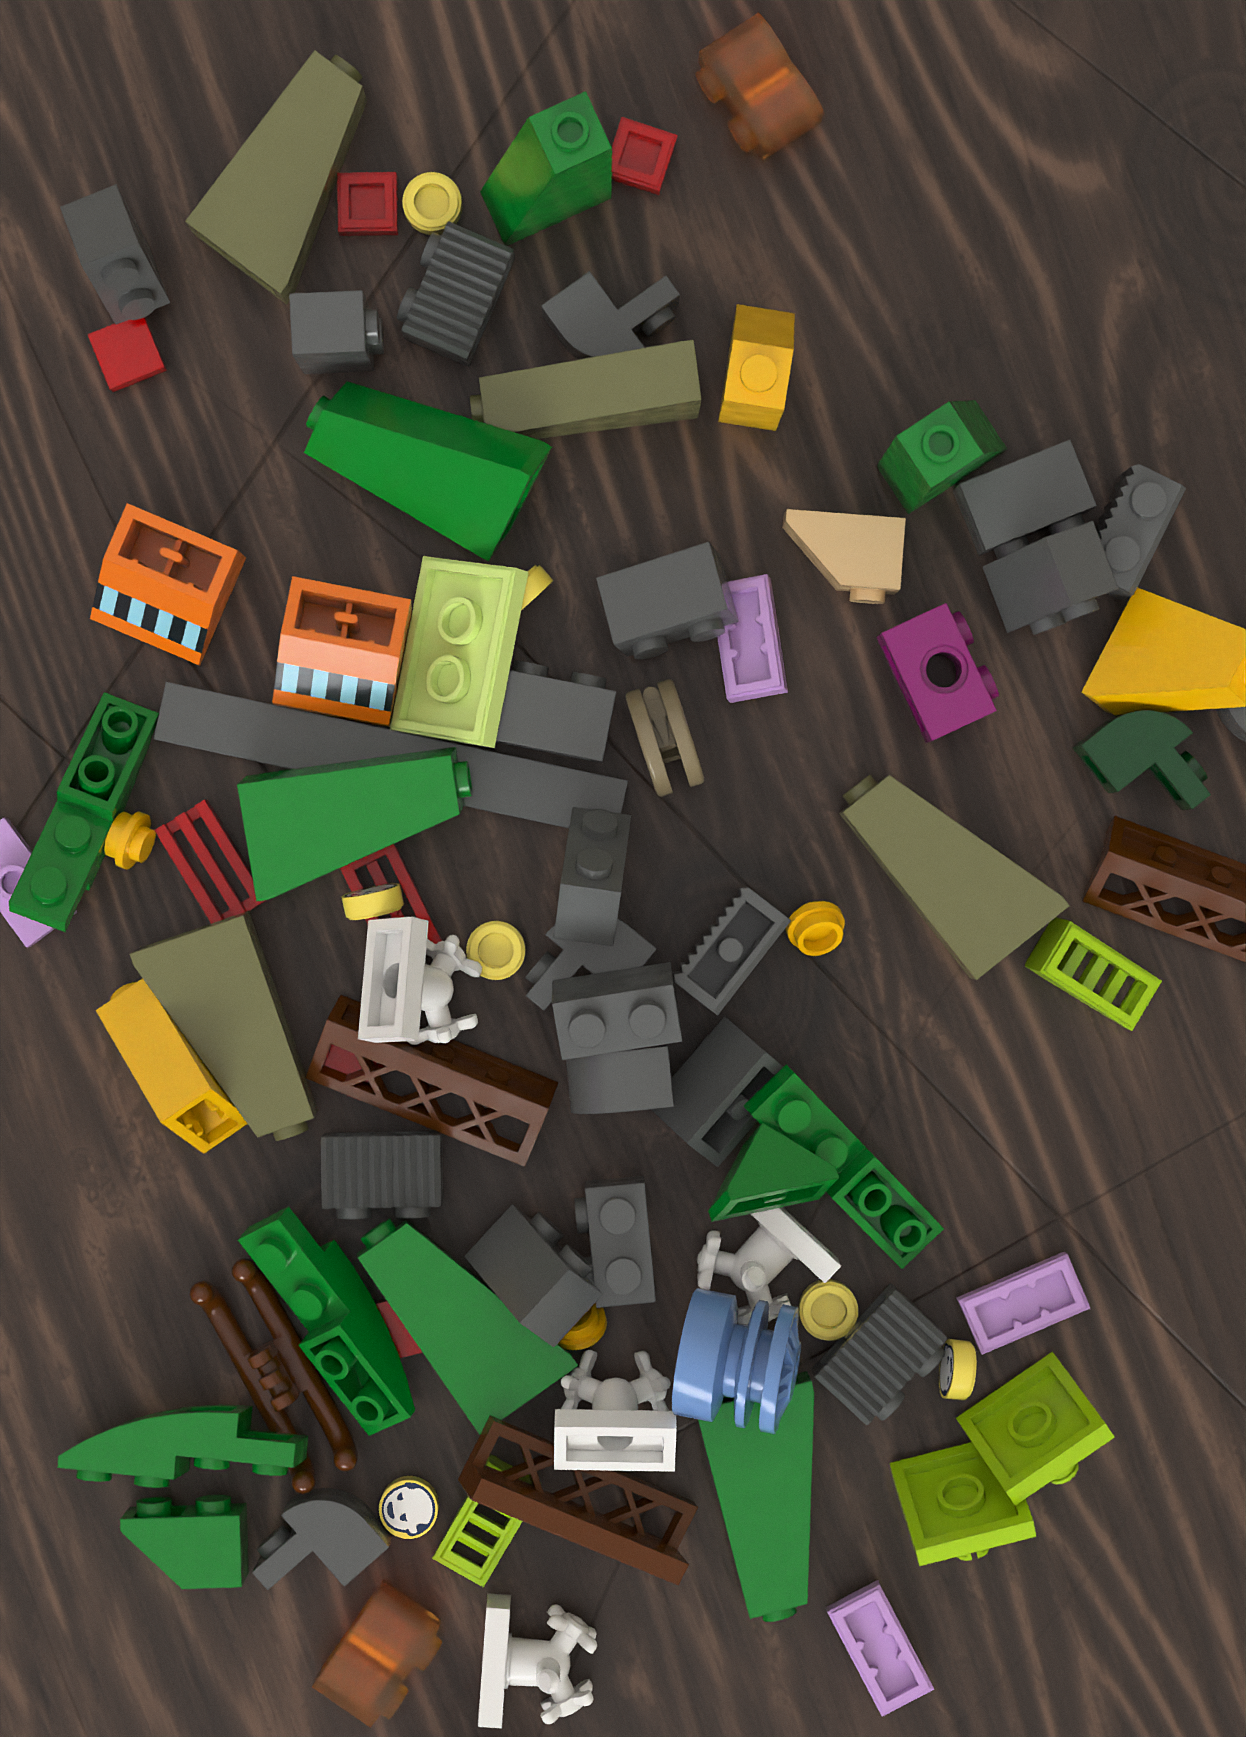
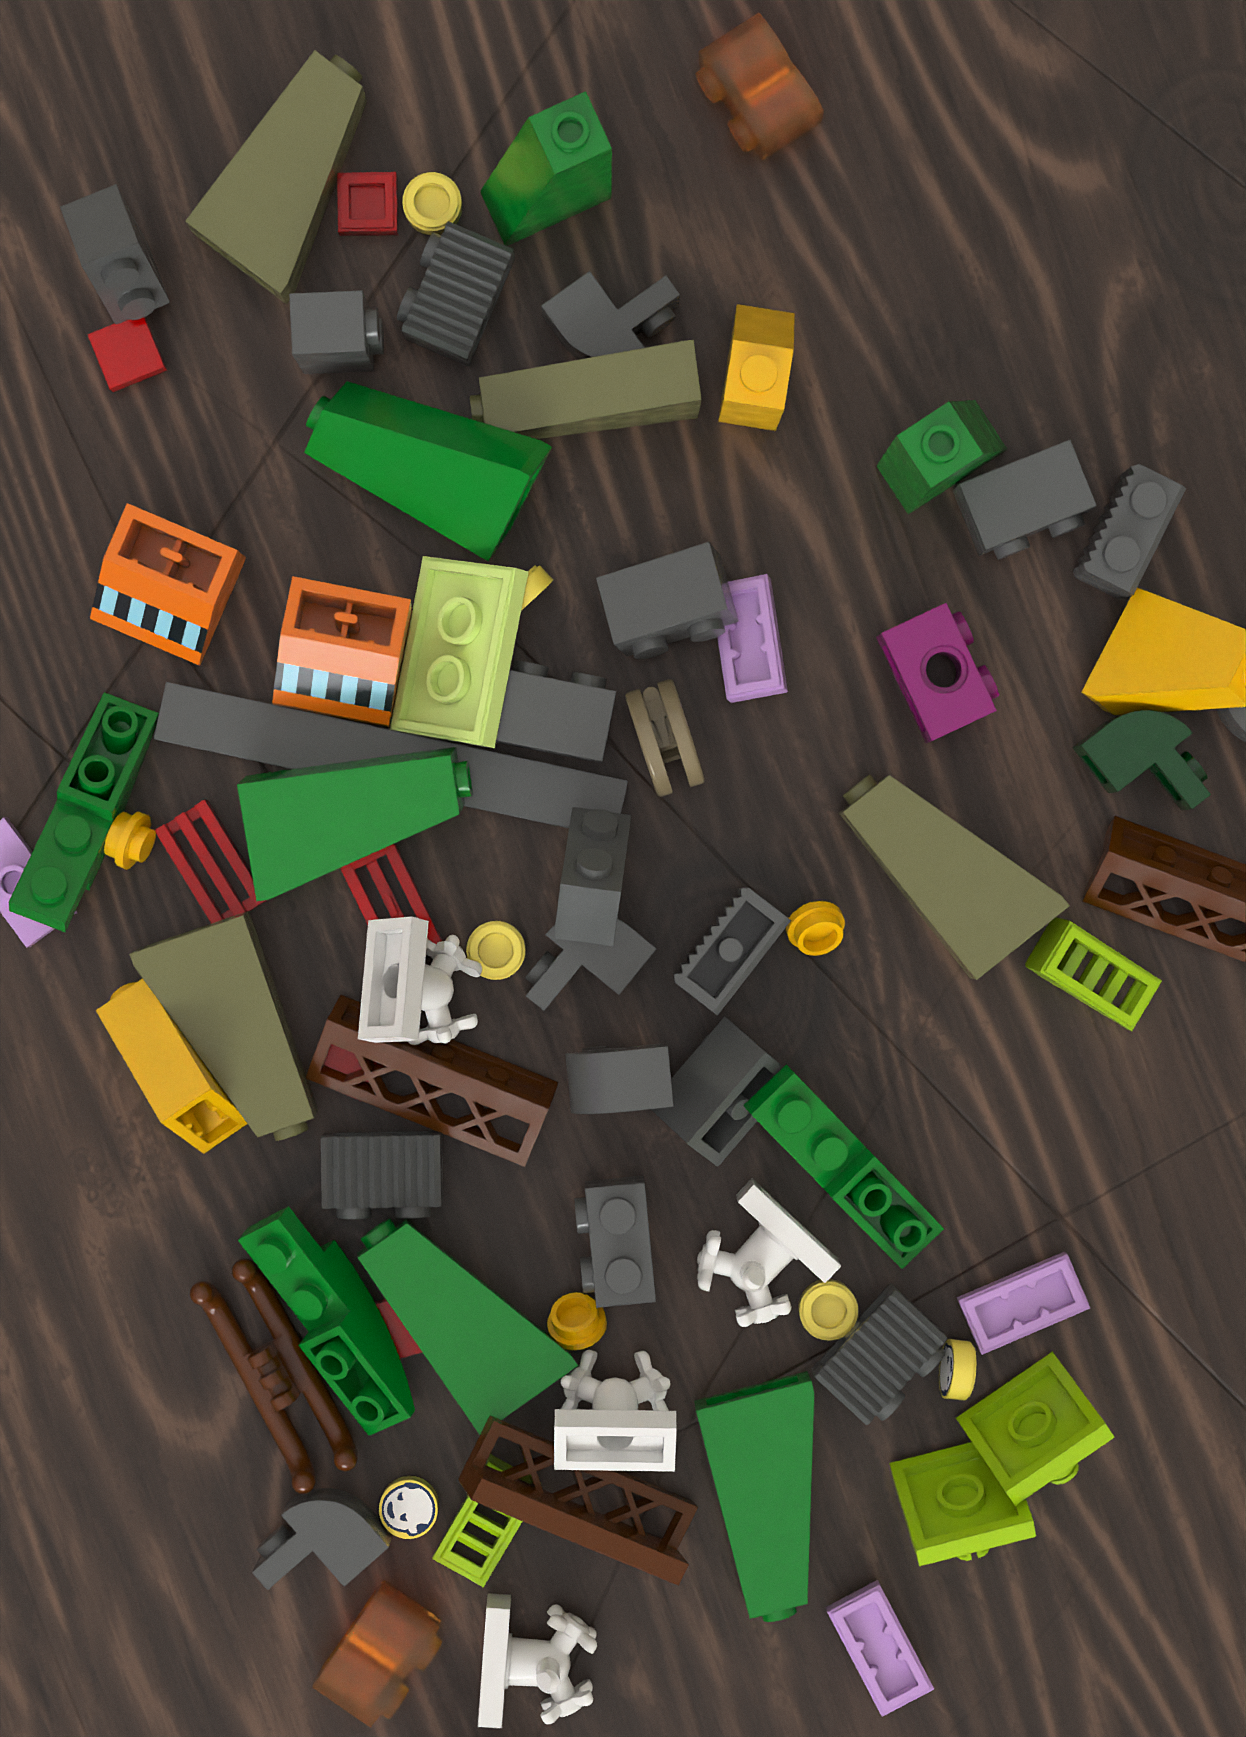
green slope [57,1404,308,1488] -> none
green slope [120,1495,249,1589] -> none
light yellow tile [341,883,404,920] -> none
dark grey brick [464,1204,603,1347] -> none
dark grey brick [552,962,682,1060] -> none
red tile [612,117,678,195] -> none
medium blue wheel [672,1288,801,1434] -> none
green slope [708,1122,839,1222] -> none
tan slope [782,509,906,604] -> none
dark grey brick [983,521,1118,635] -> none

